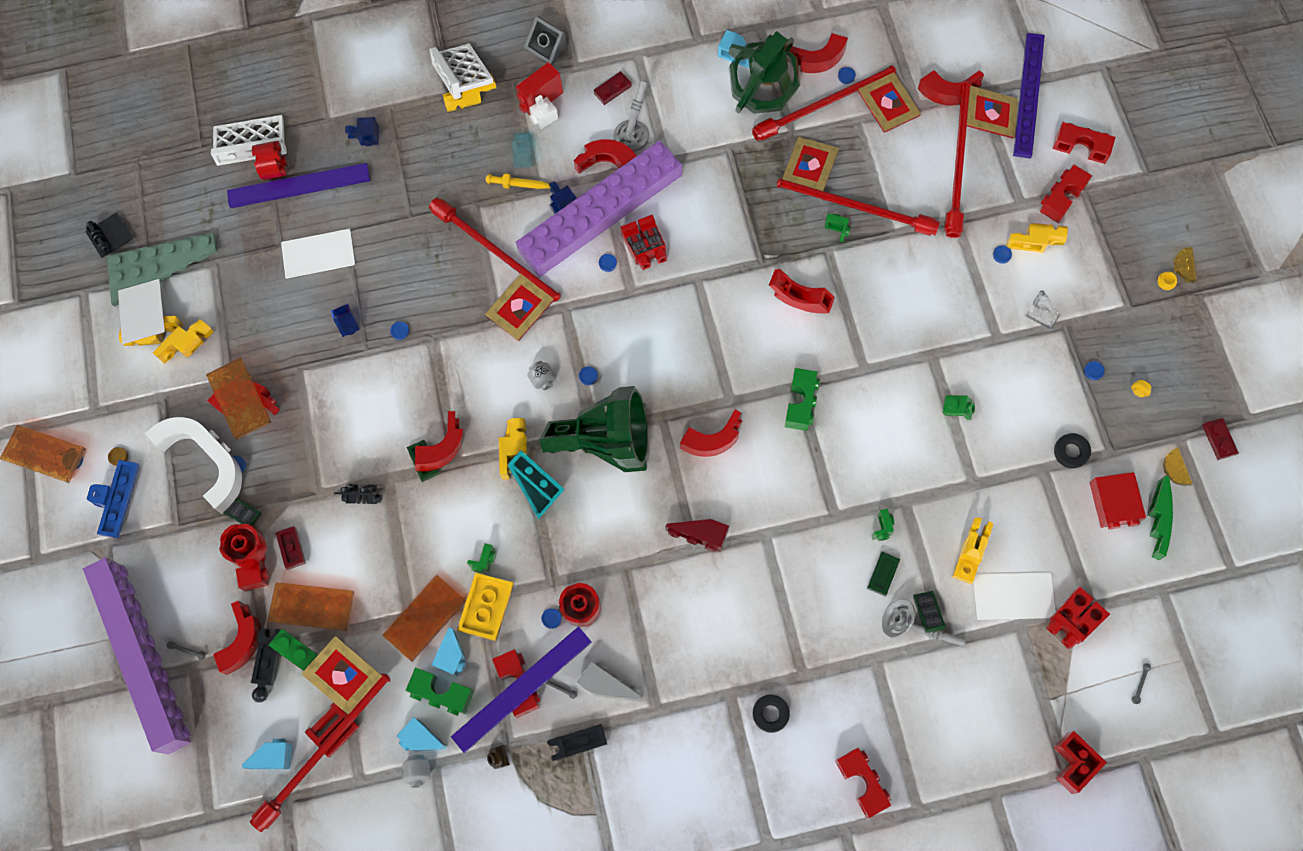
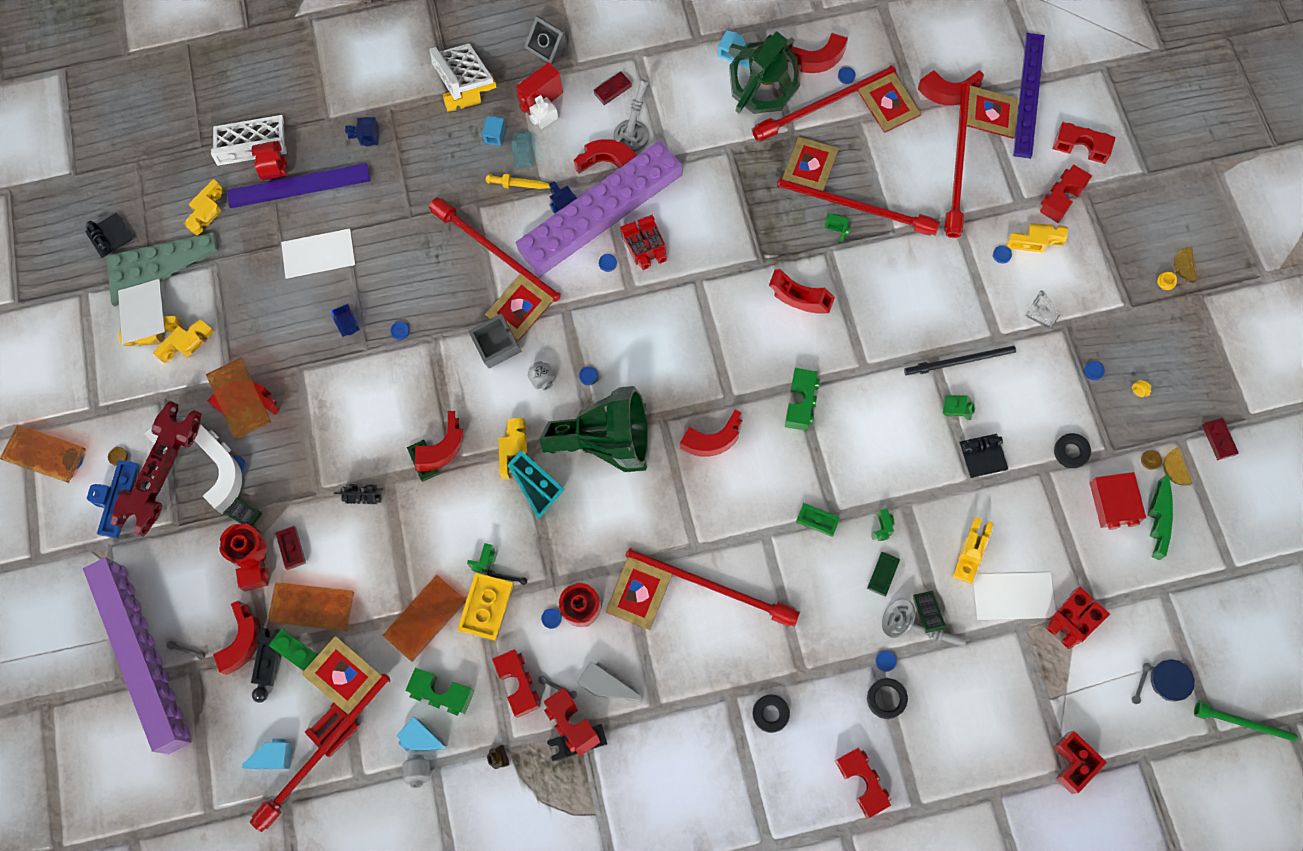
medium azure slope [432,627,466,677] -> none
dark purple tile [451,626,592,753] -> none
dark red slope [665,519,729,552] -> none
none -> dark red piece [111,401,202,537]
none -> yellow plate [183,179,225,236]
none -> dark grey piece [468,313,522,369]
none -> dark azure brick [482,116,506,146]
none -> black hinge [487,570,527,585]
none -> red arch [543,688,600,757]
none -> flag [606,548,800,630]
none -> green plate [796,503,840,537]
none -> black tyre [867,678,908,719]
none -> blue piece [875,651,896,672]
none -> black bar [904,346,1016,376]
none -> black hinge [959,433,1009,478]
none -> pearl gold piece [1141,450,1162,470]
none -> dark blue tile [1150,659,1195,702]
none -> green piece [1194,700,1298,741]

